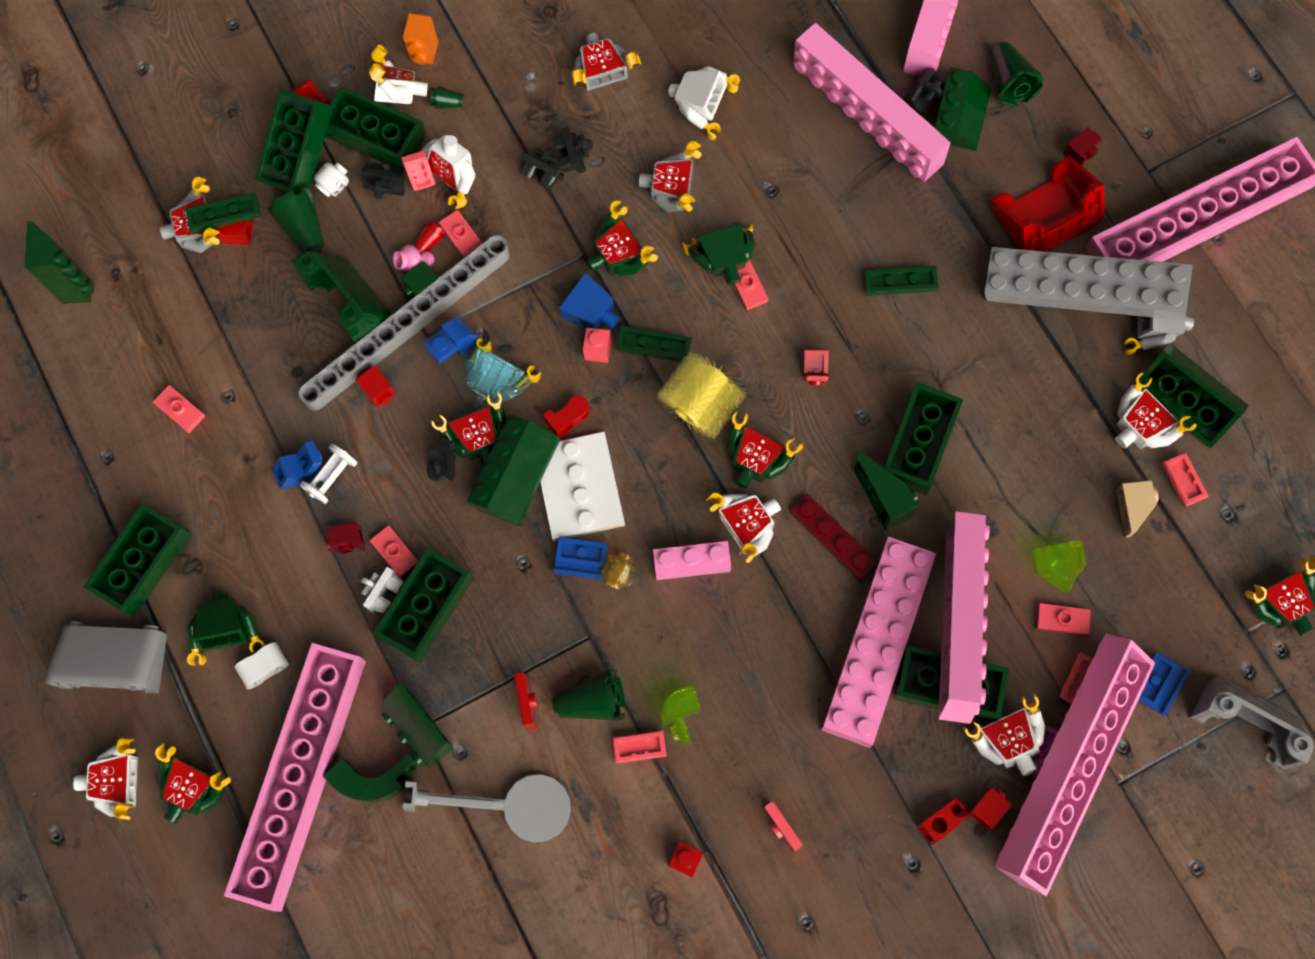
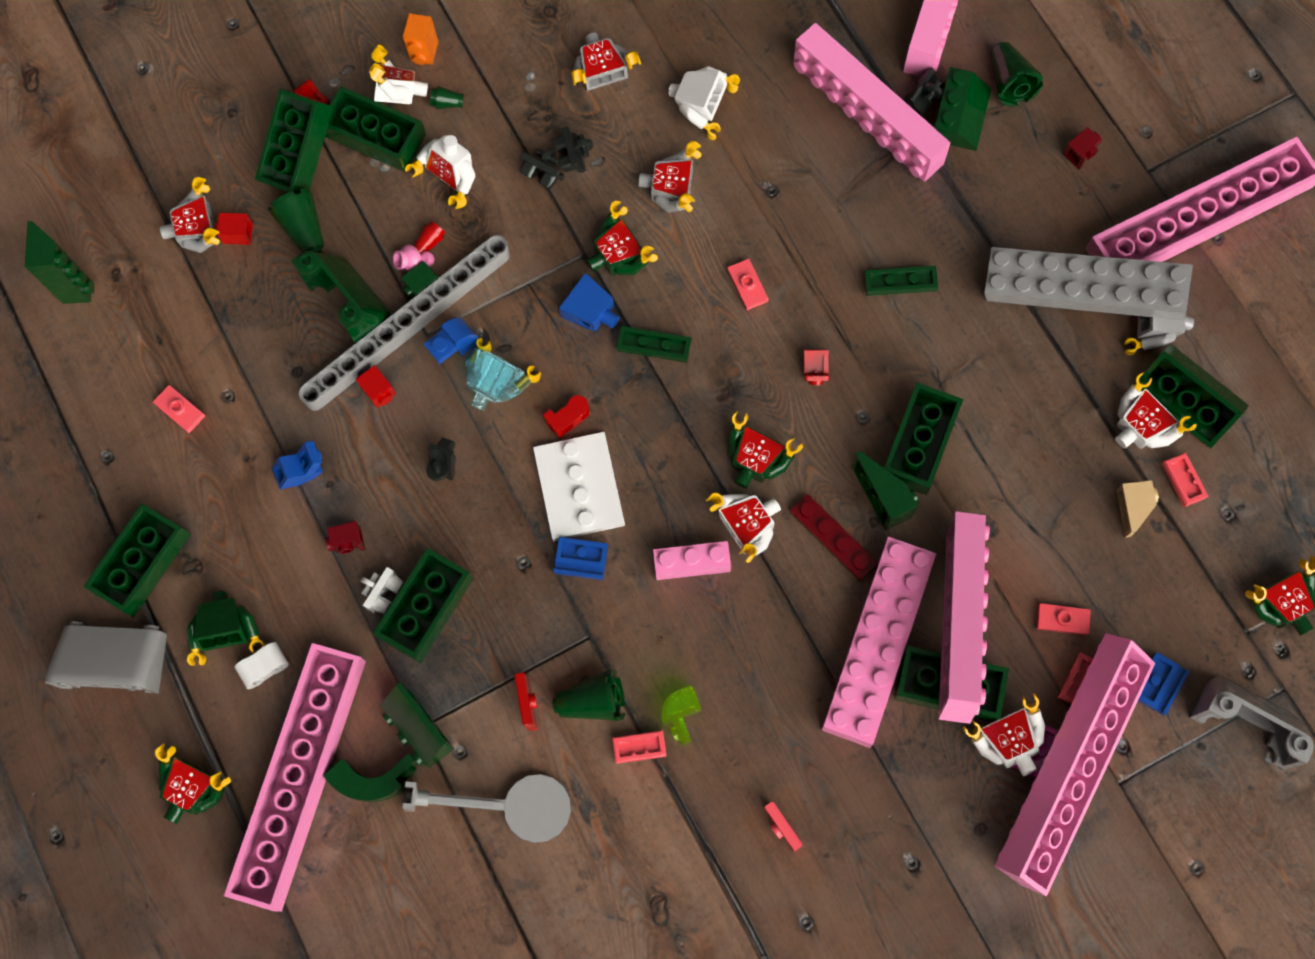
torso [73,738,138,820] -> none
dark green plate [185,192,261,234] -> none
white hose [299,444,357,504] -> none
white head [314,162,349,197] -> none
pearl dark grey hips [361,162,405,199] -> none
coral plate [369,525,418,579] -> none
coral plate [402,151,436,191] -> none
torso [430,391,507,467] -> none
coral plate [438,210,483,258] -> none
dark green slope [467,414,561,526] -> none
coral brick [583,328,612,363] -> none
clear yellow head [600,552,637,590] -> none
light yellow piece [658,352,746,438] -> none
red brick [669,841,703,878] -> none
dark green torso [682,224,755,285] -> none
red leg [916,797,970,845] -> none
red brick [969,787,1012,830] -> none
red windscreen [990,156,1105,252] -> none
clear neon green plate [1031,540,1087,594] -> none

